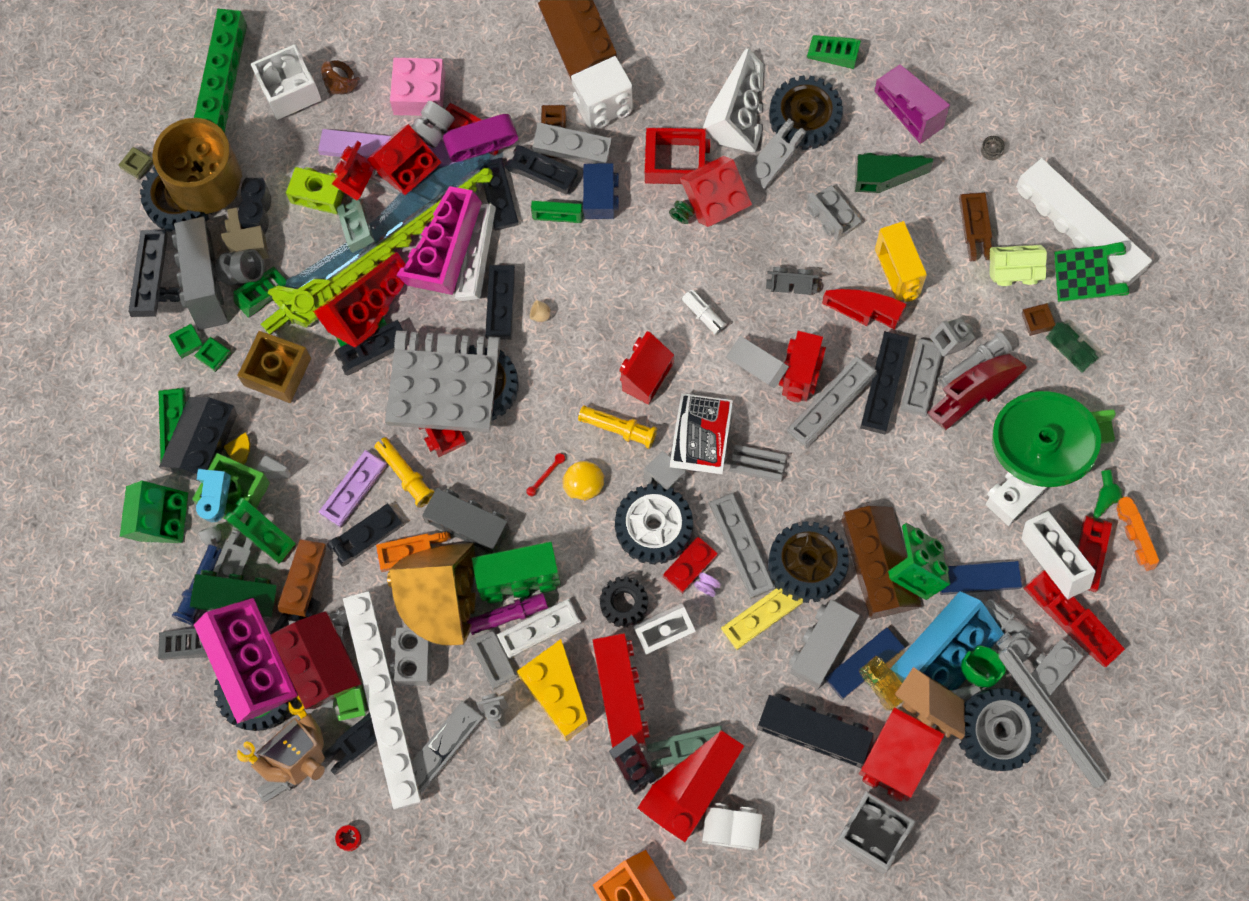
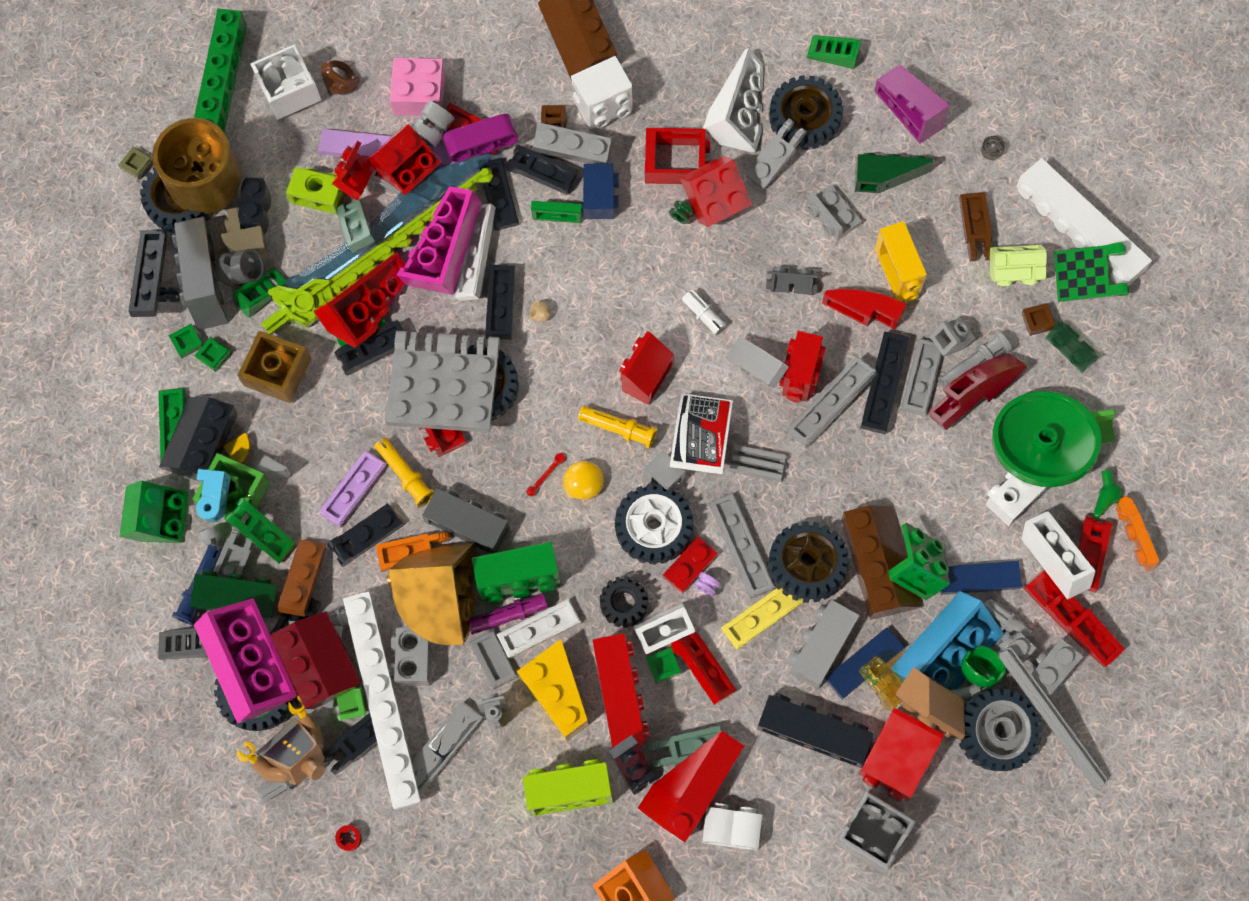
none -> lime brick [522,759,613,817]
none -> green plate [646,648,681,684]
none -> red plate [671,632,737,705]

